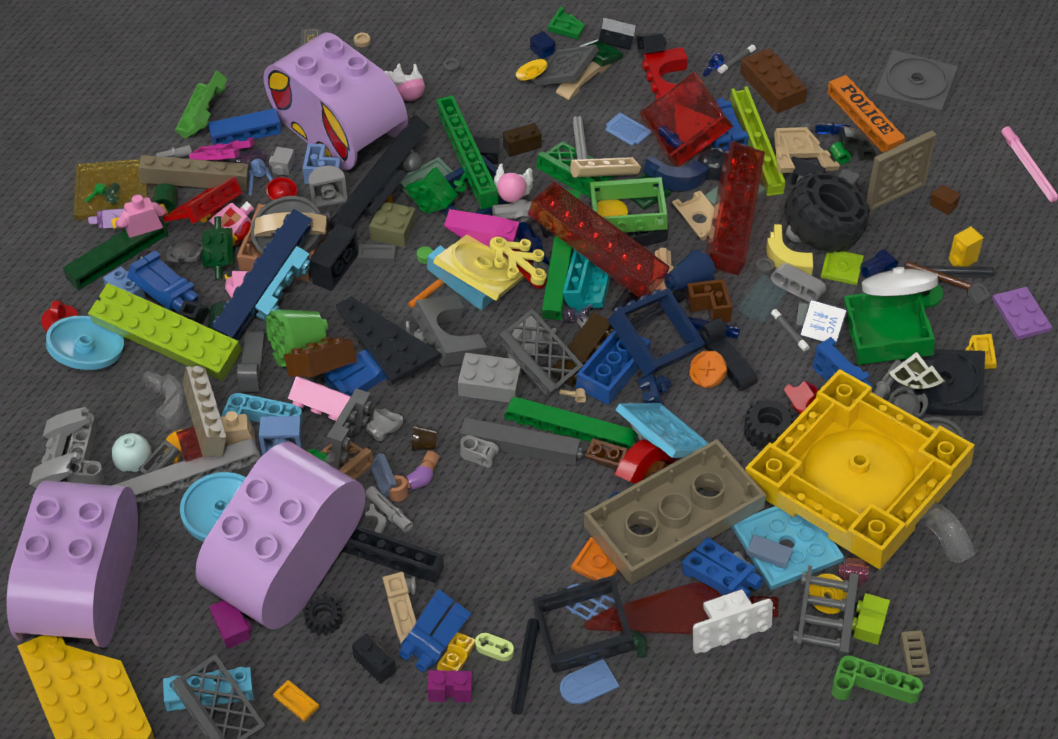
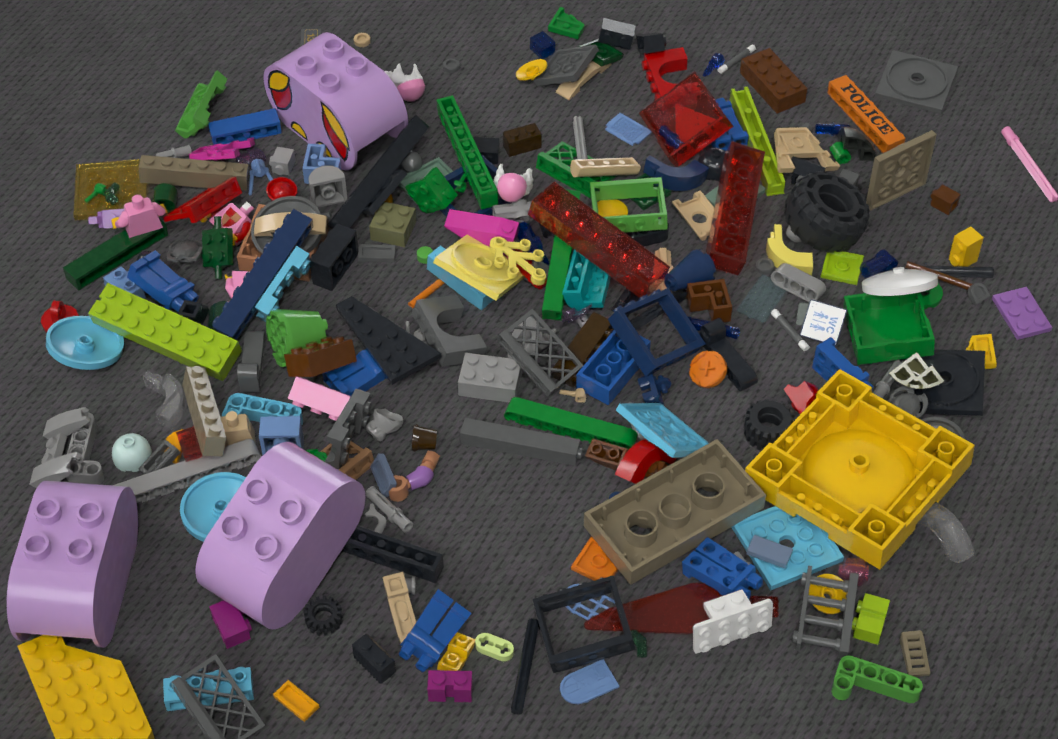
light grey piece [460,435,499,468] -> none

